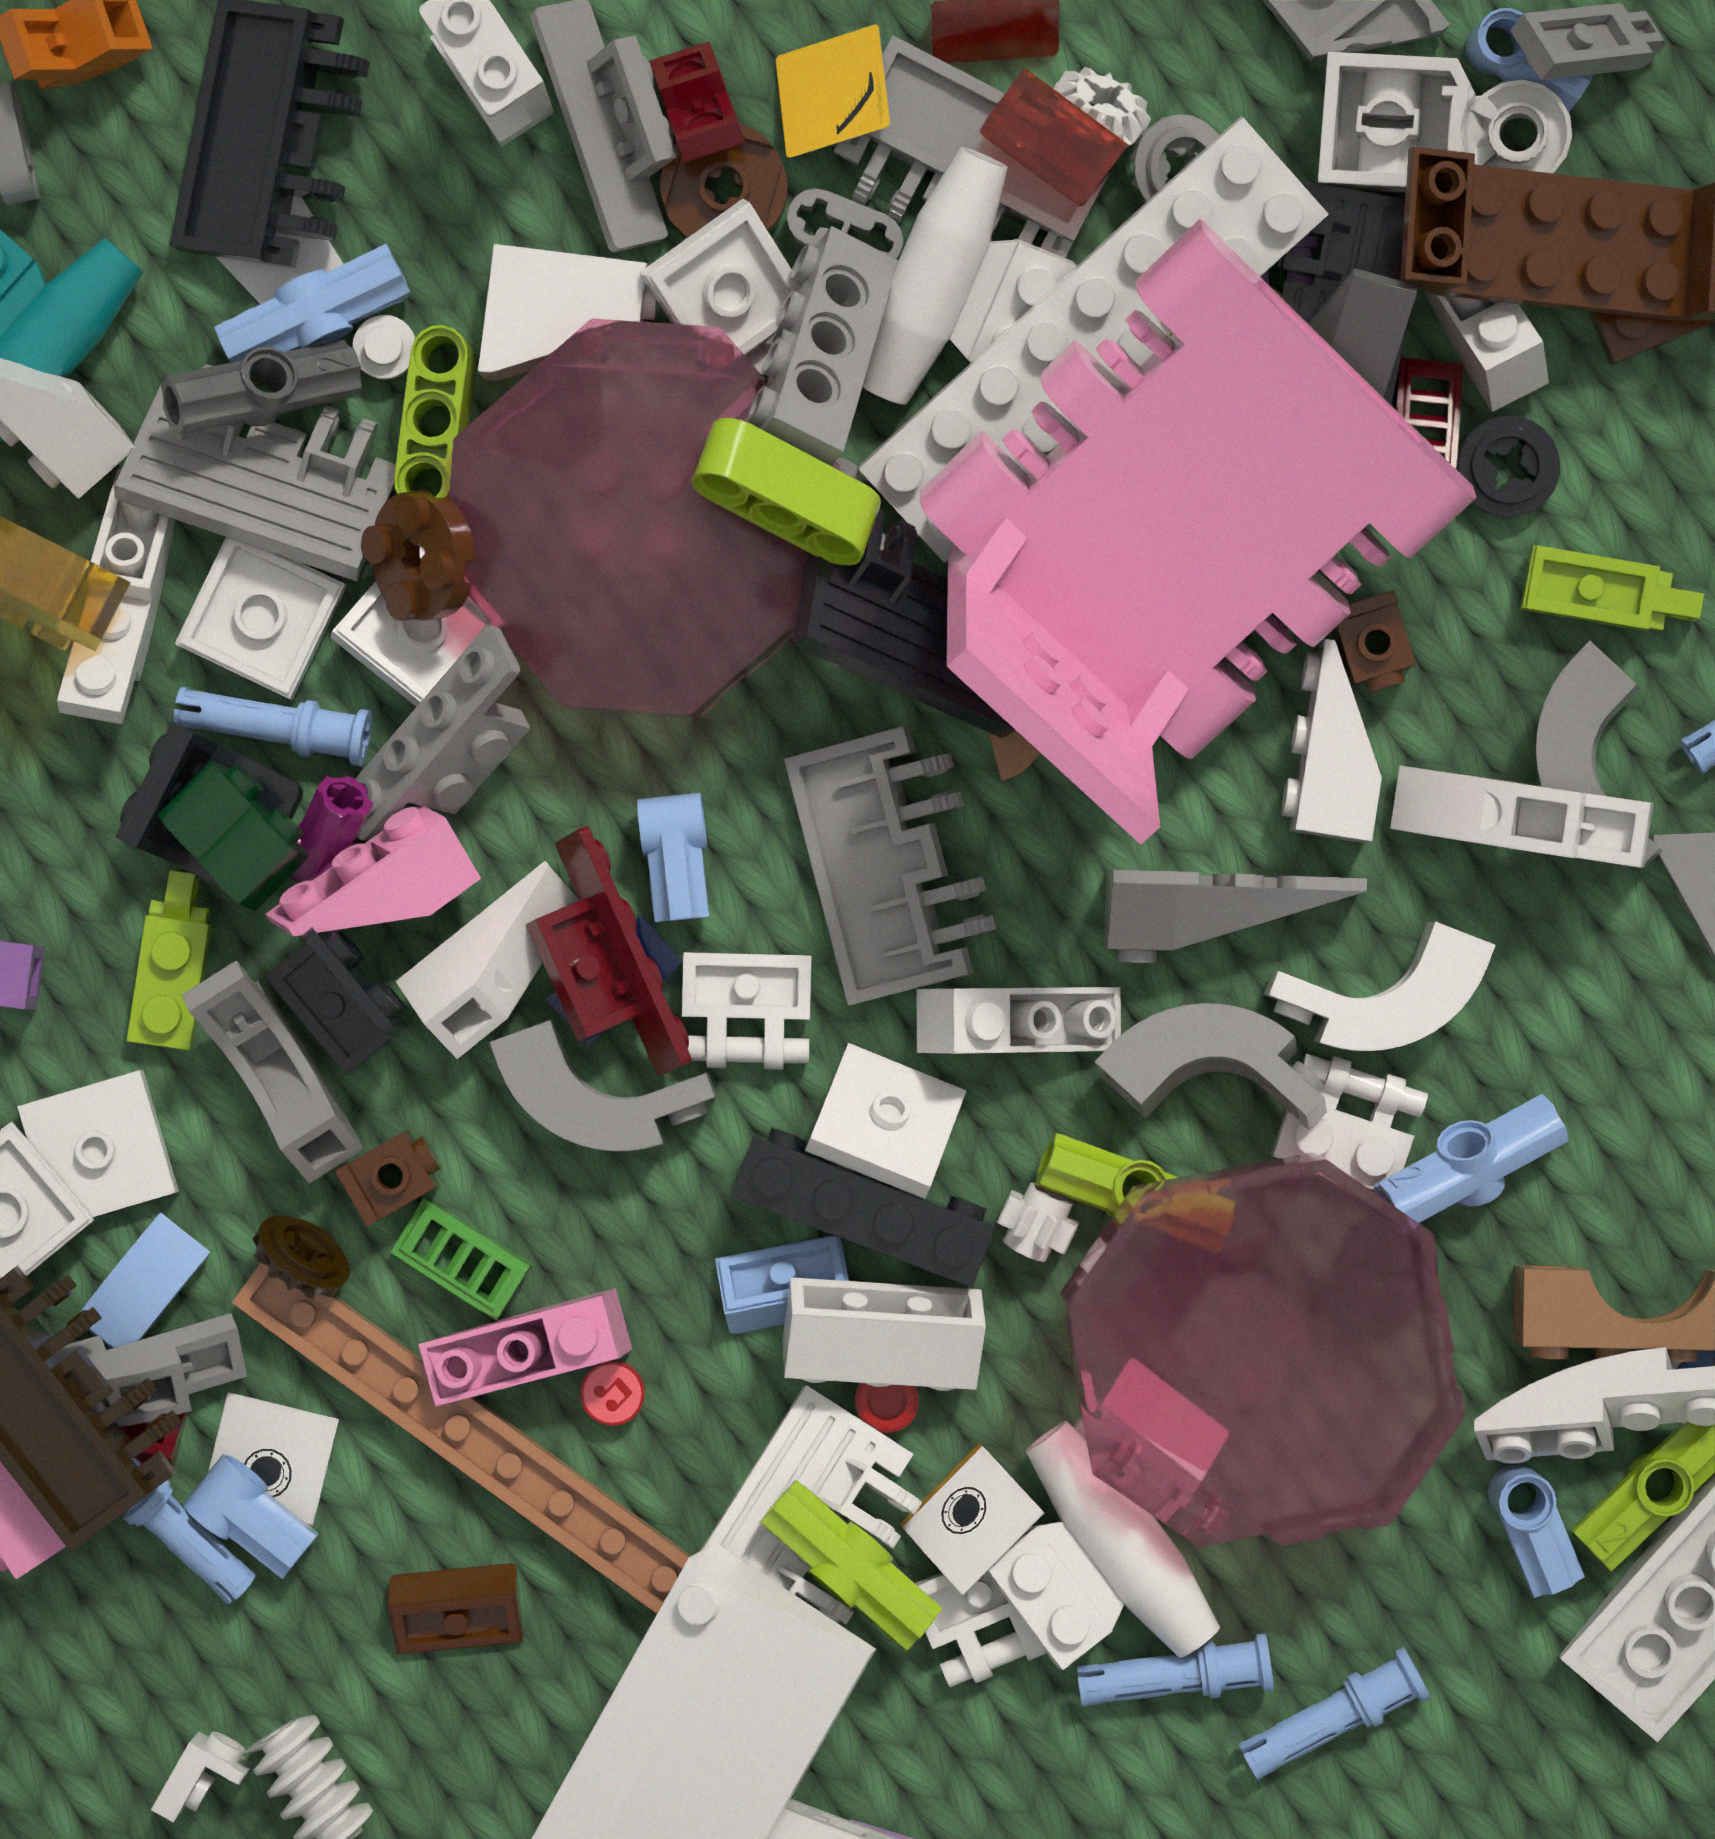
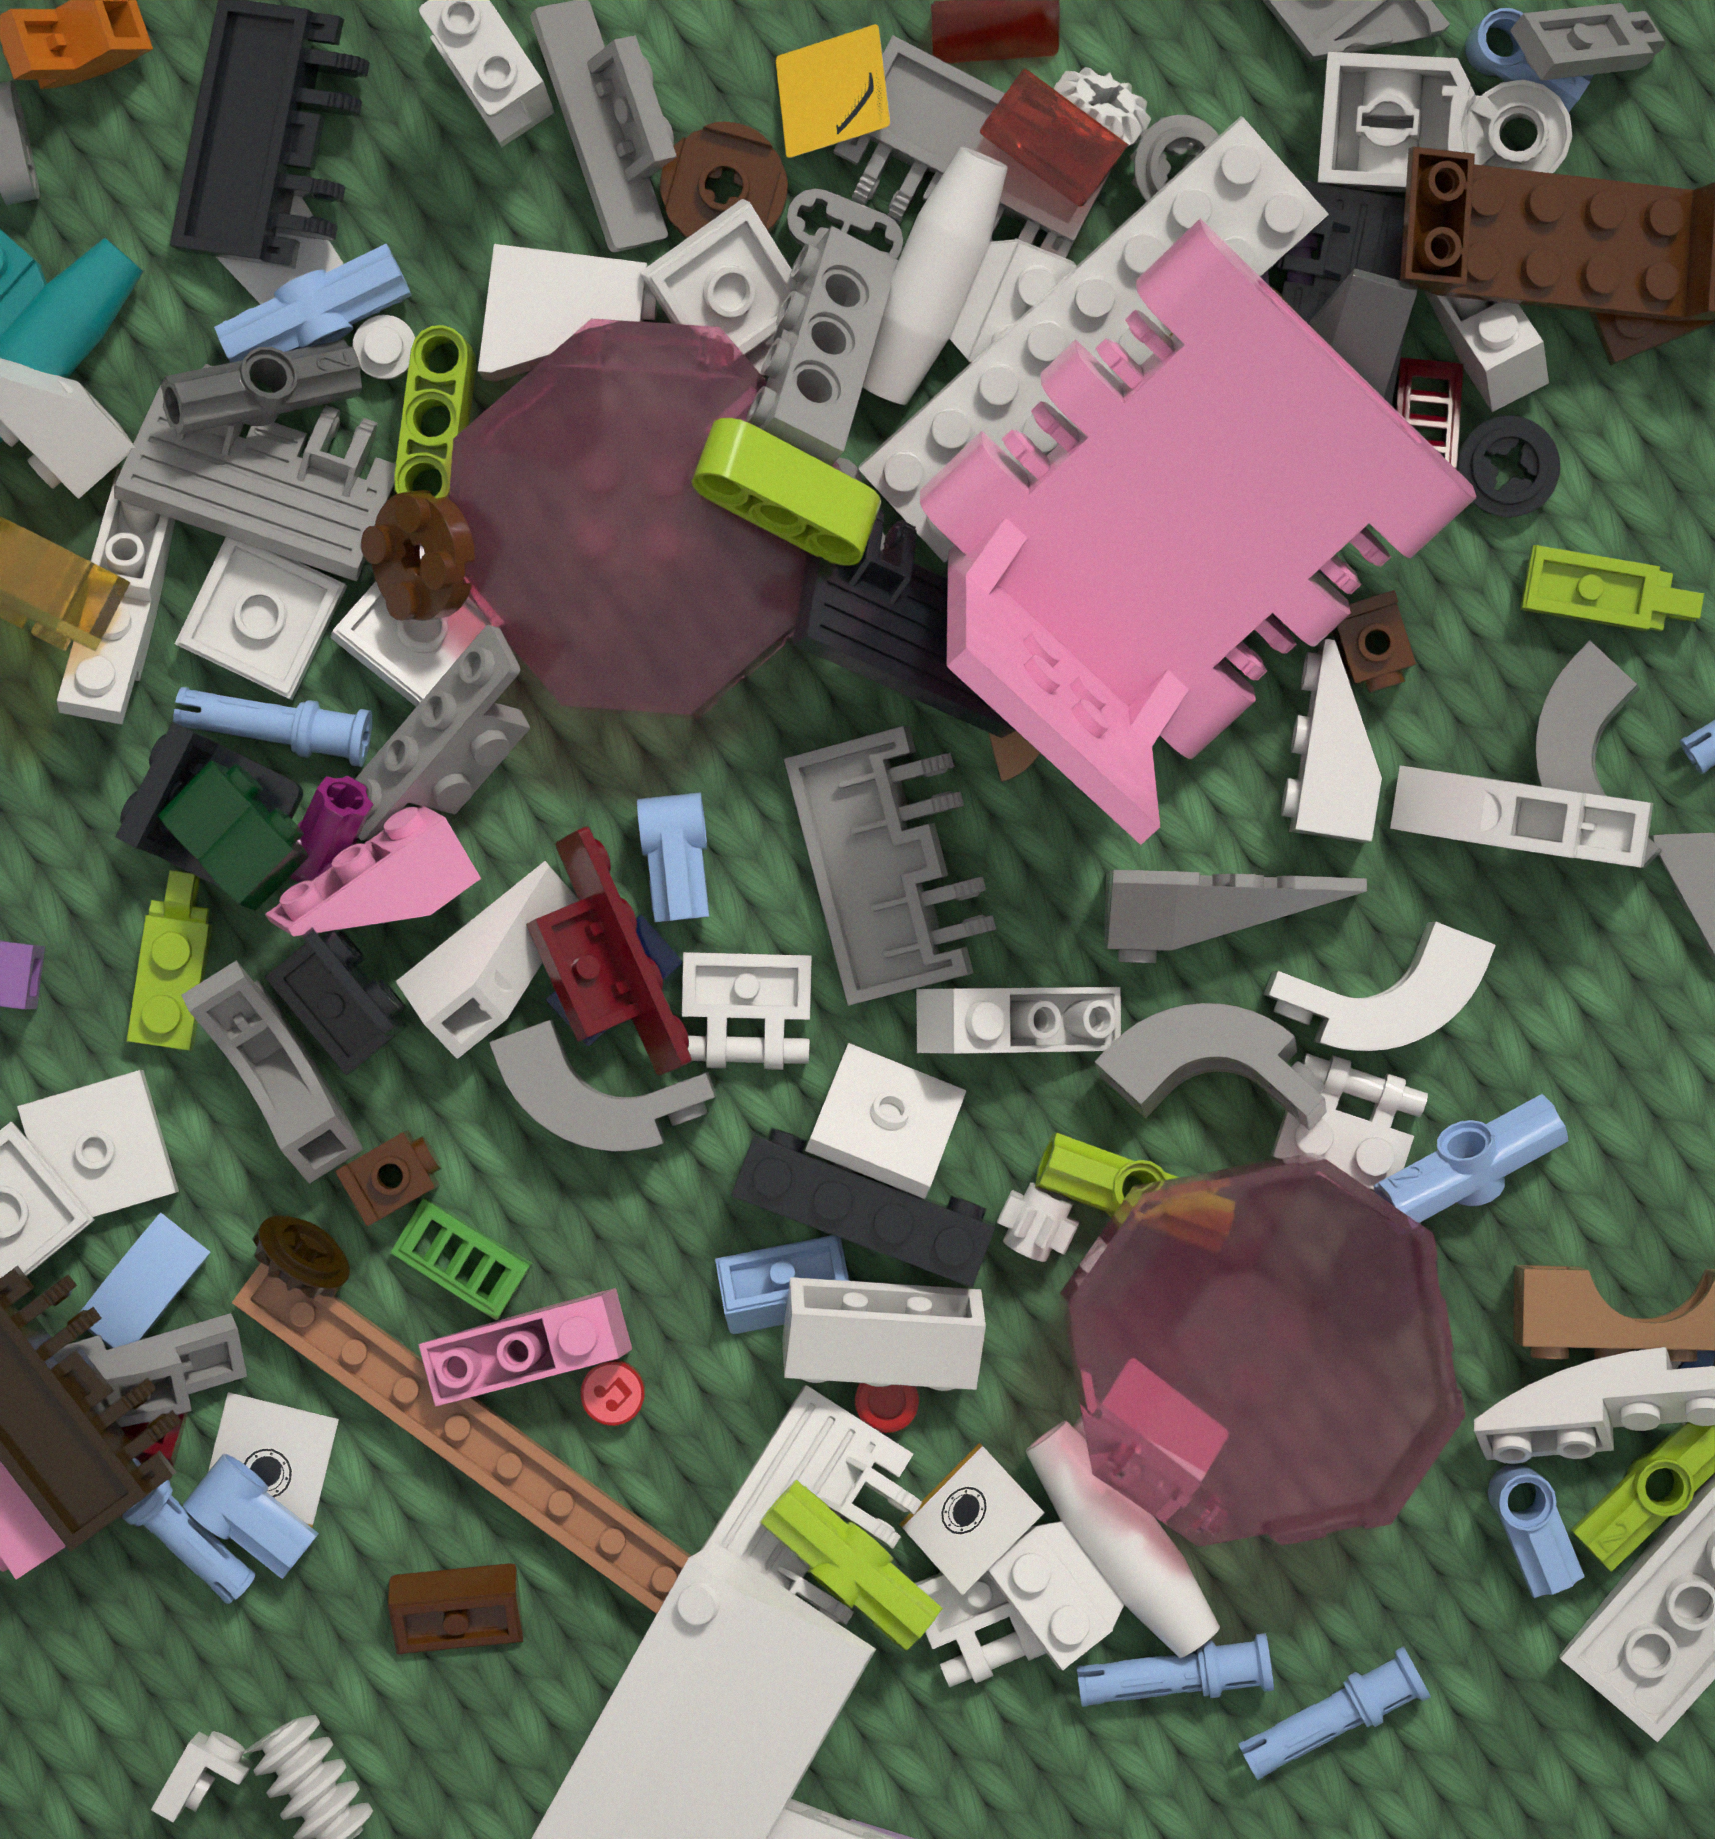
dark red slope [649,41,745,163] -> none

